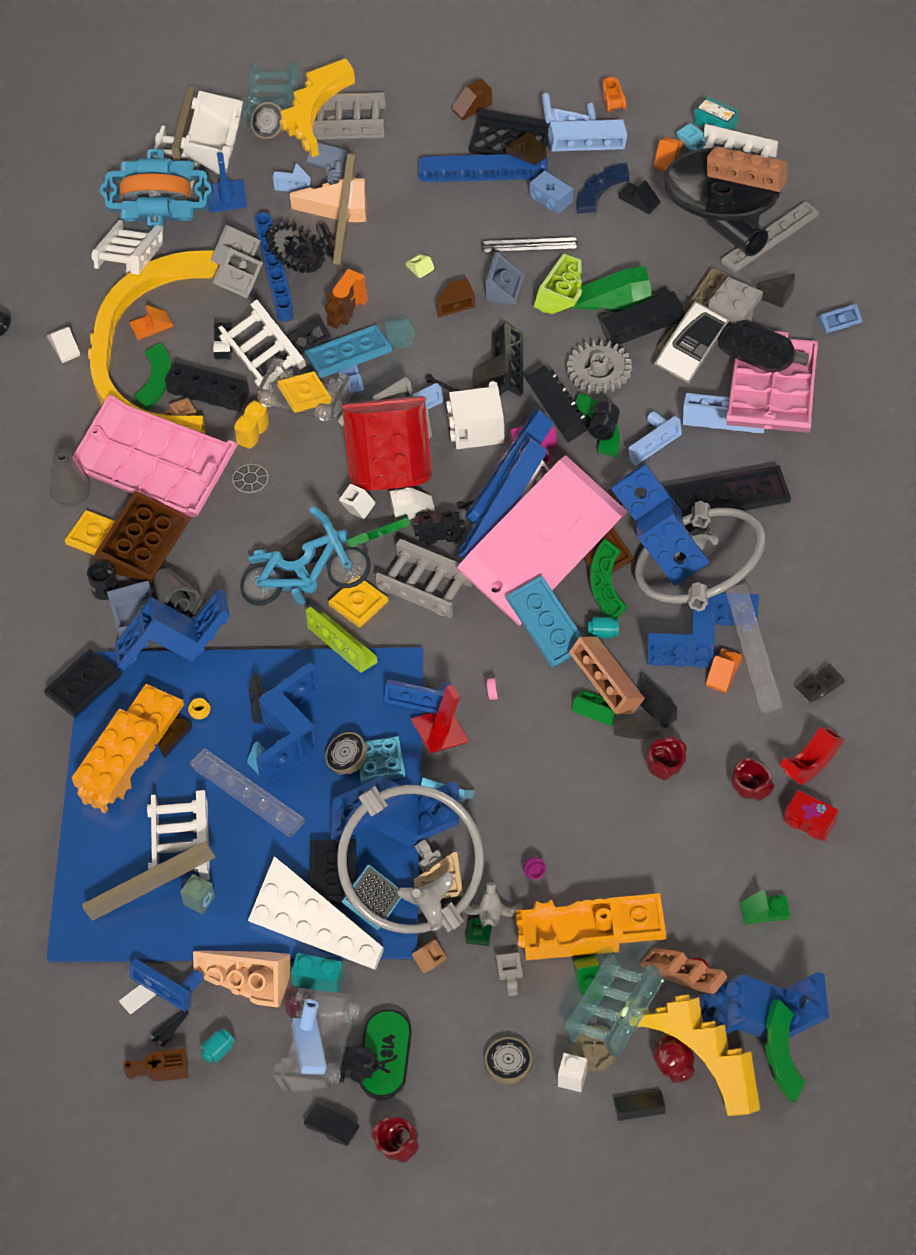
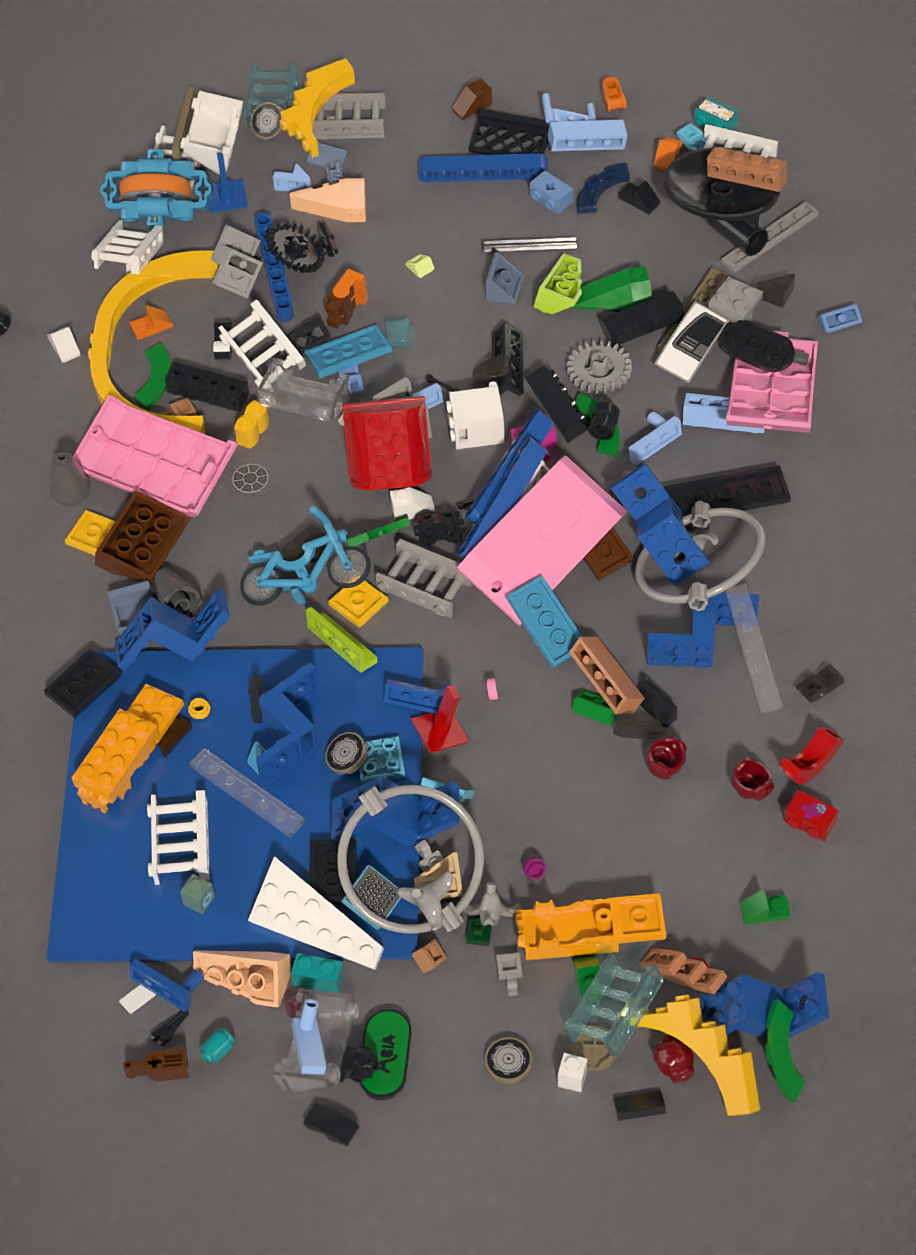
dark tan tile [82,841,216,921] -> none
black wheel [87,561,118,600] -> none
yellow tile [277,371,332,413] -> none
dark tan tile [333,154,357,271] -> none
white brick [339,484,375,519] -> none
dark red hair [371,1117,419,1162] -> none
reddish brown slope [436,278,475,318] -> none
dark brown wing [505,132,547,165] -> none
teal brick [588,617,619,639] -> none
green tile [590,539,628,619] -> none
orange slope [706,648,742,693] -> none

